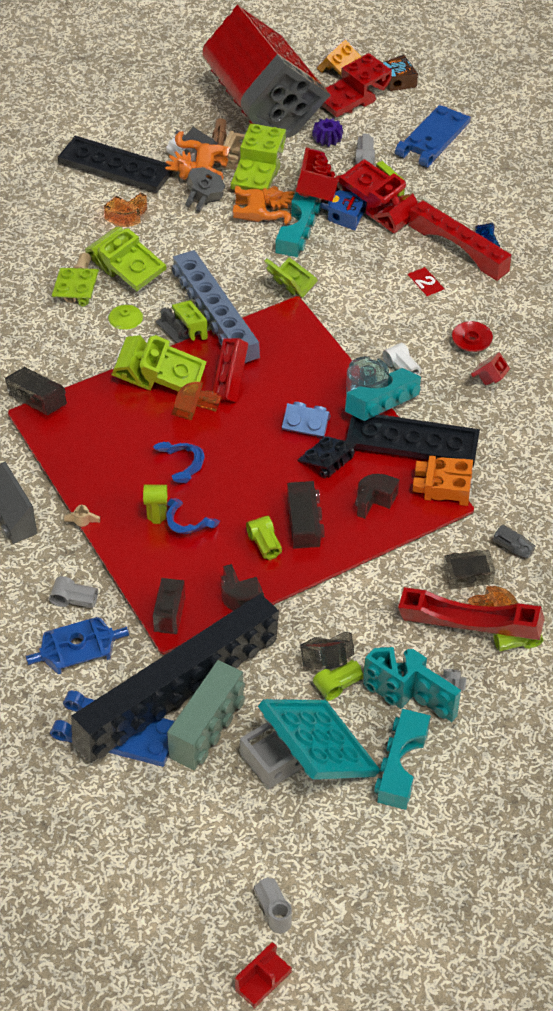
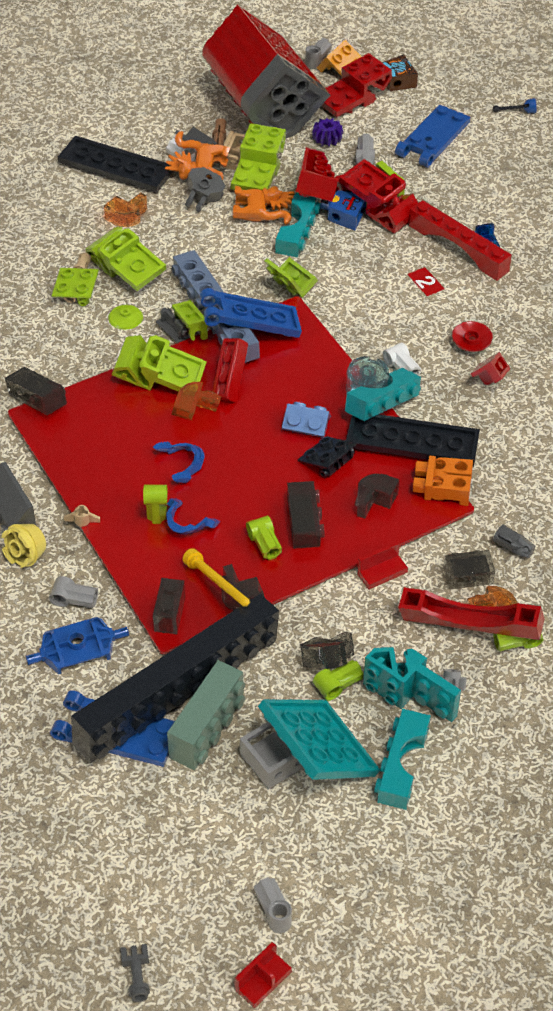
none -> light yellow cone [1,524,46,568]
none -> dark grey hinge [120,944,150,1002]
none -> yellow piece [183,549,250,607]
none -> blue hinge [200,288,302,338]
none -> light grey piece [305,38,332,69]
none -> red panel [357,541,408,590]
none -> hinge [493,98,537,113]

